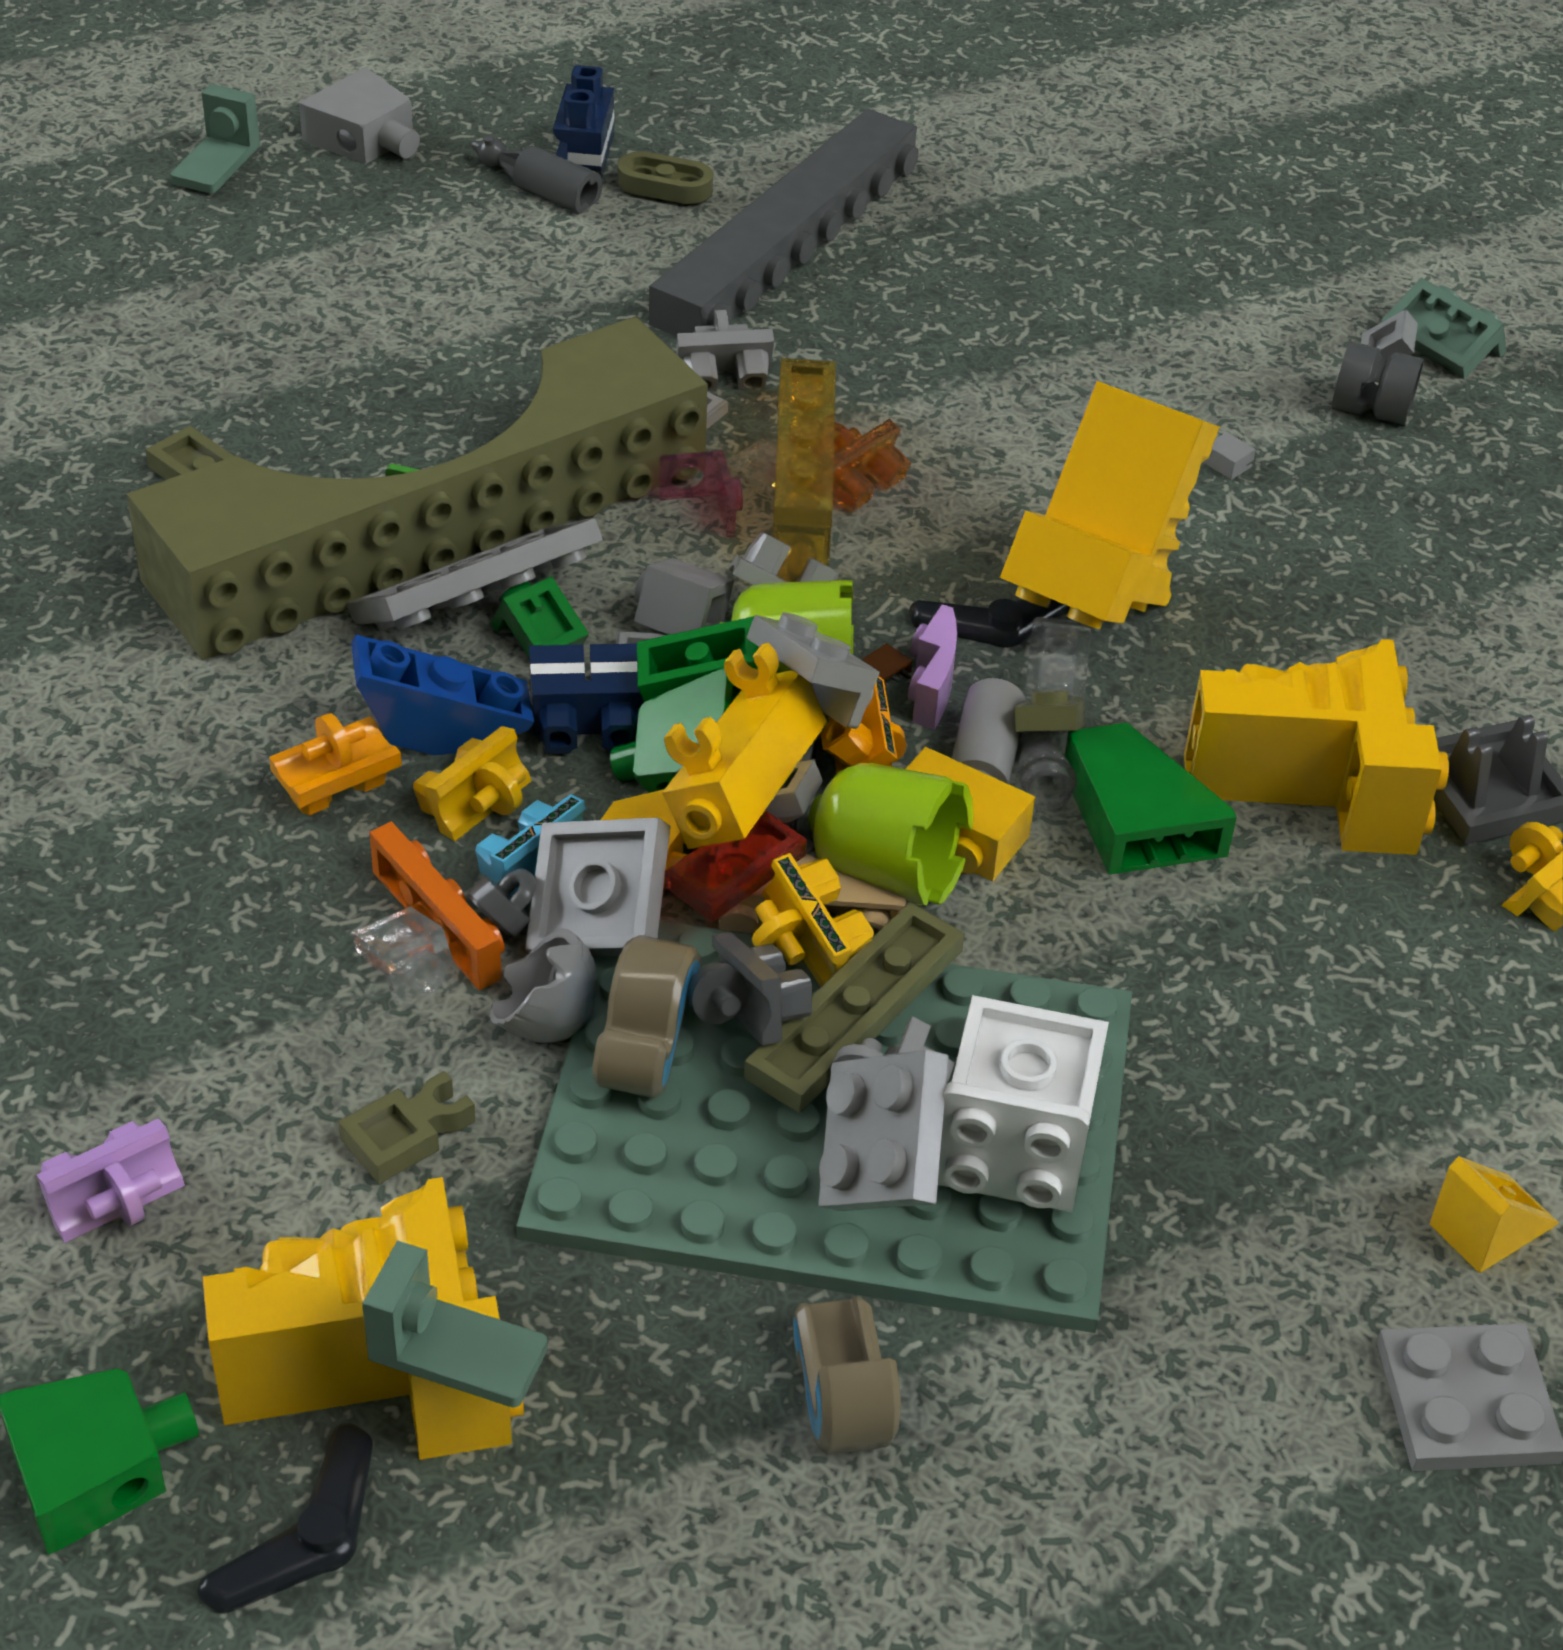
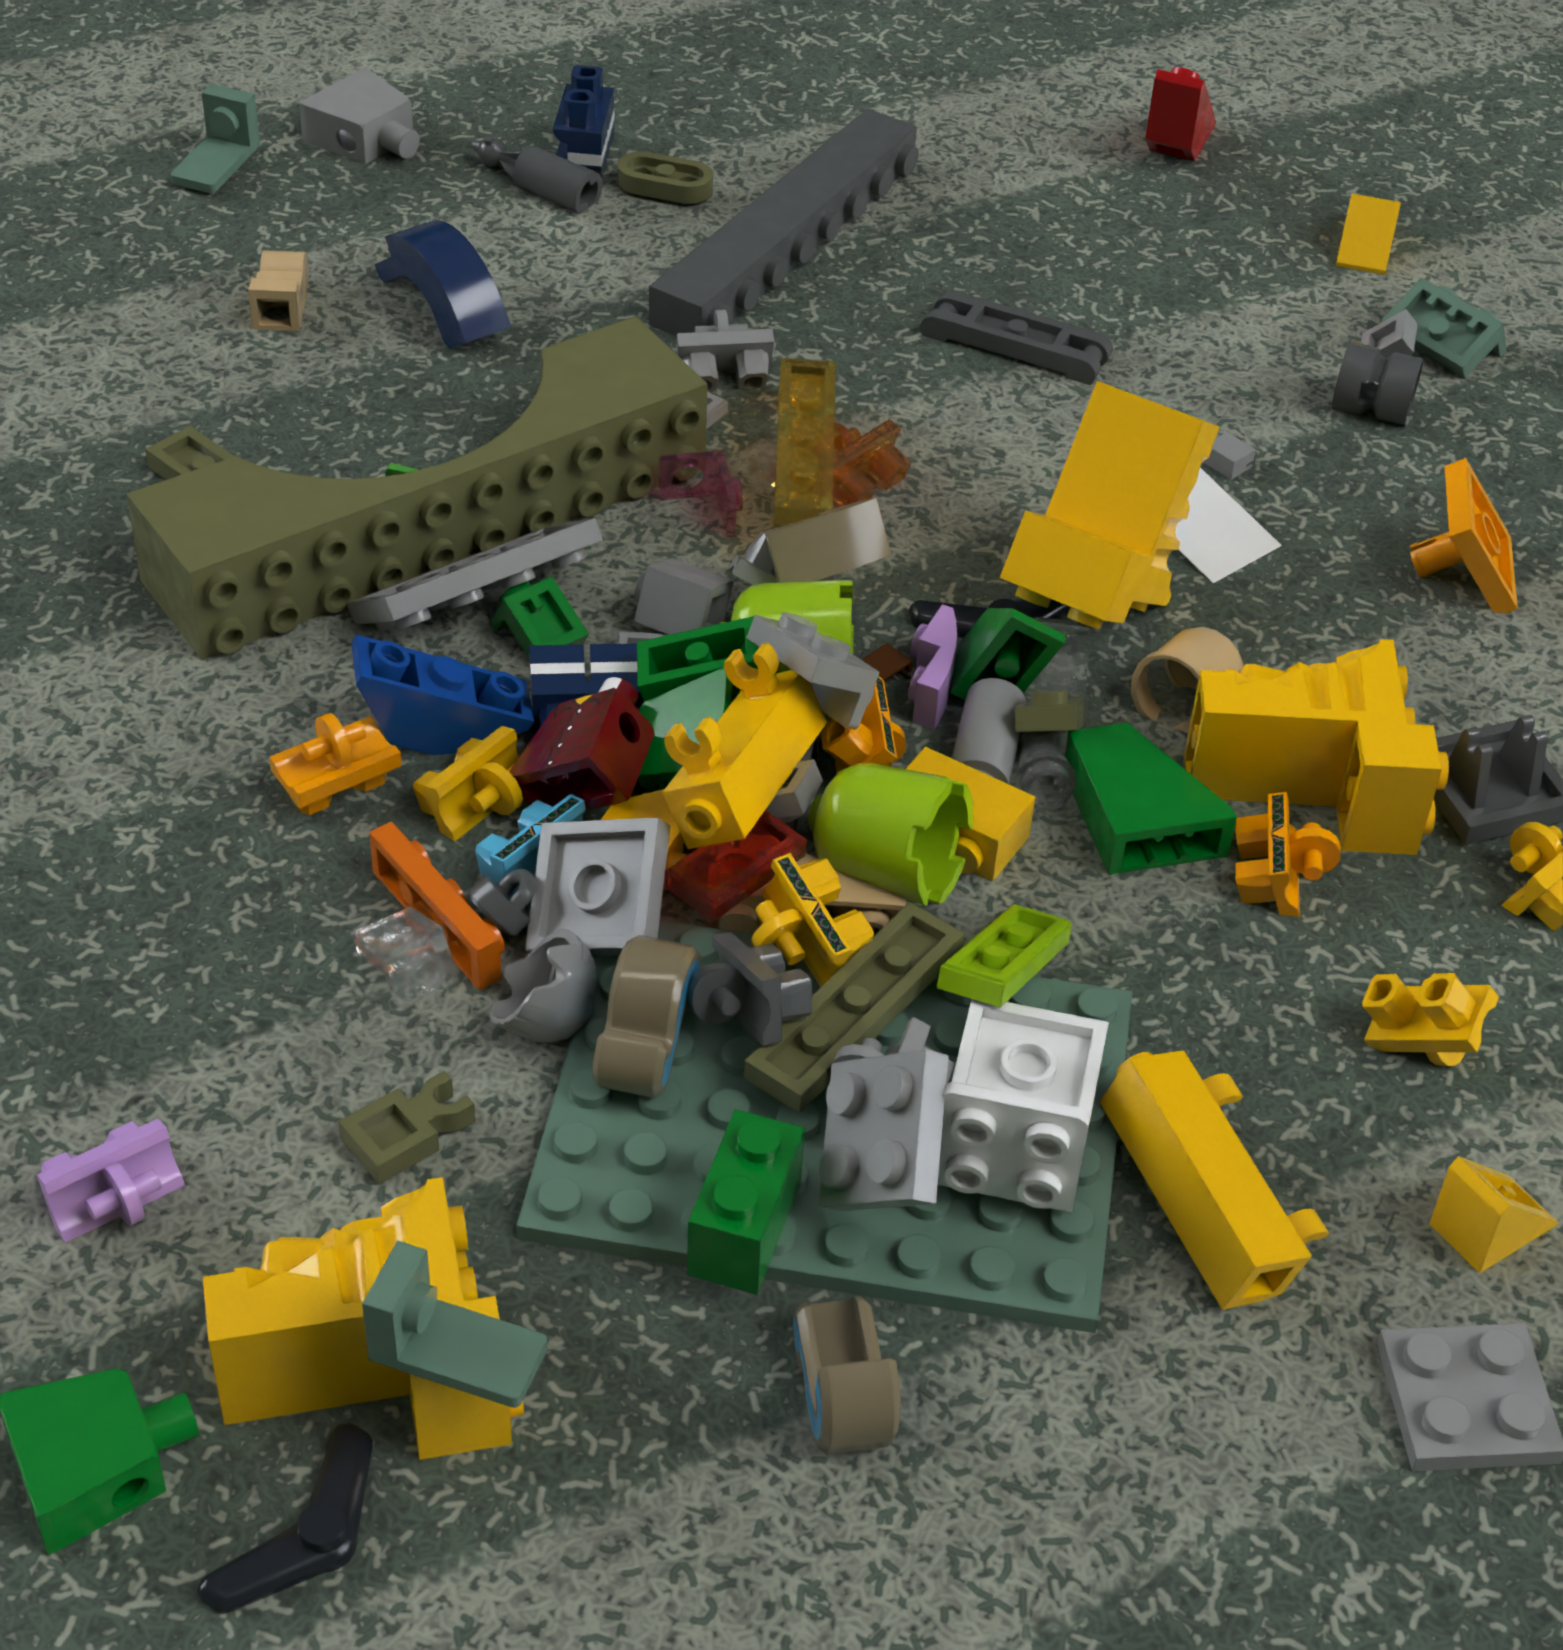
none -> tan leg [248,250,309,331]
none -> dark blue arch [374,220,511,349]
none -> dark red torso [509,677,654,811]
none -> green brick [687,1109,805,1295]
none -> dark tan slope [764,497,892,583]
none -> dark grey plate [920,290,1113,385]
none -> lime tile [937,904,1072,1008]
none -> green slope [950,608,1066,700]
none -> yellow brick [1099,1050,1329,1310]
none -> tan helmet [1131,627,1244,733]
none -> red slope [1145,67,1216,161]
none -> white sticker [1175,468,1282,583]
none -> light orange hips [1235,791,1341,917]
none -> yellow slope [1336,193,1401,275]
none -> yellow hips [1362,973,1499,1066]
none -> light orange tile [1410,458,1518,613]

